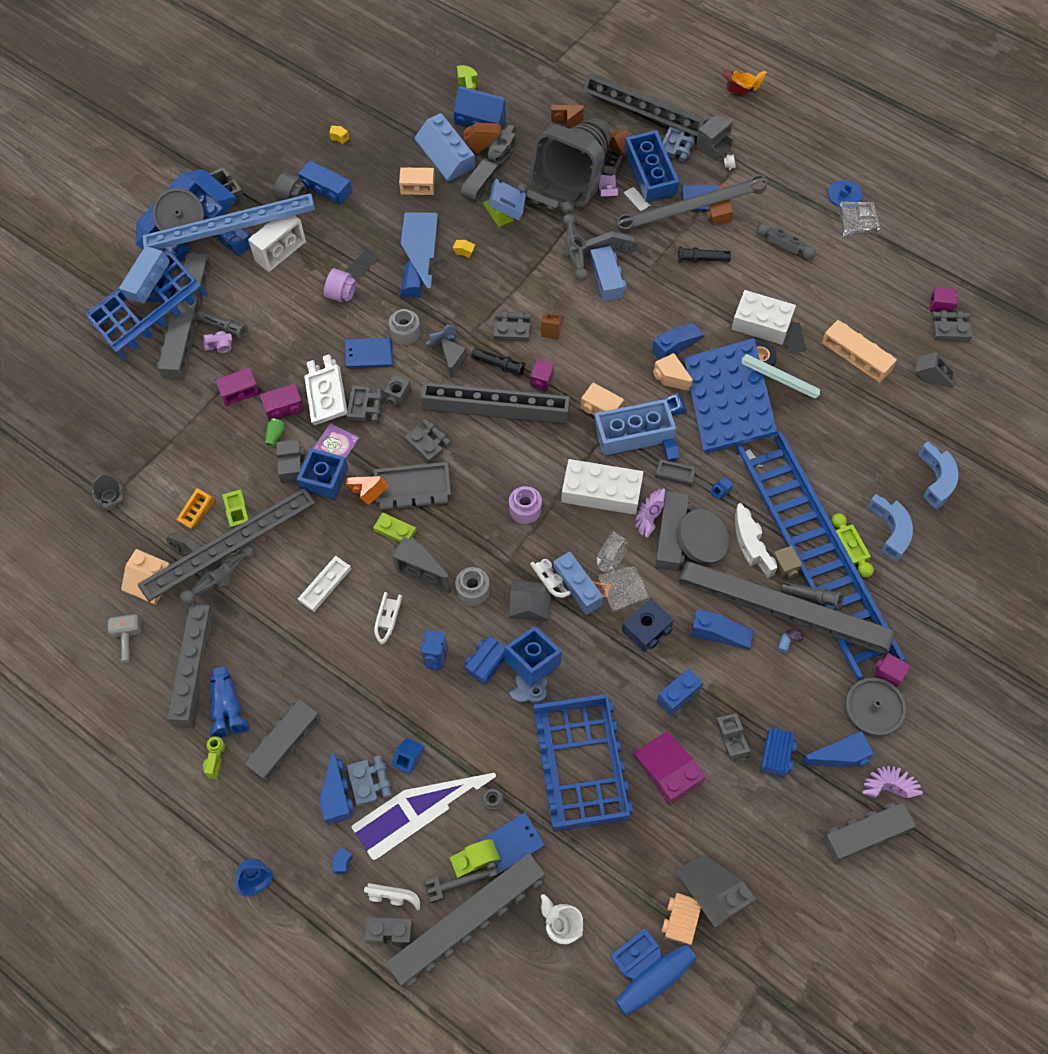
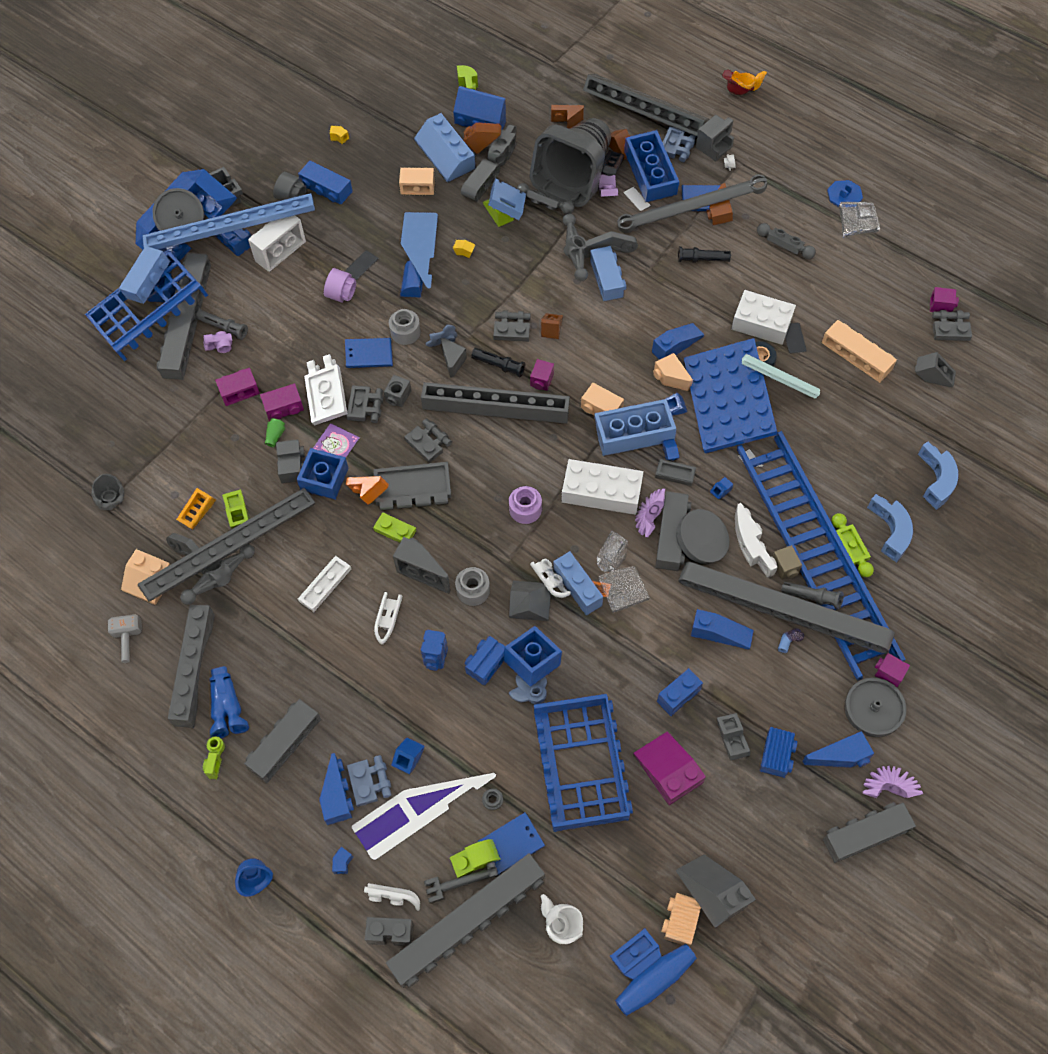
dark blue brick [622,598,674,652] -> none

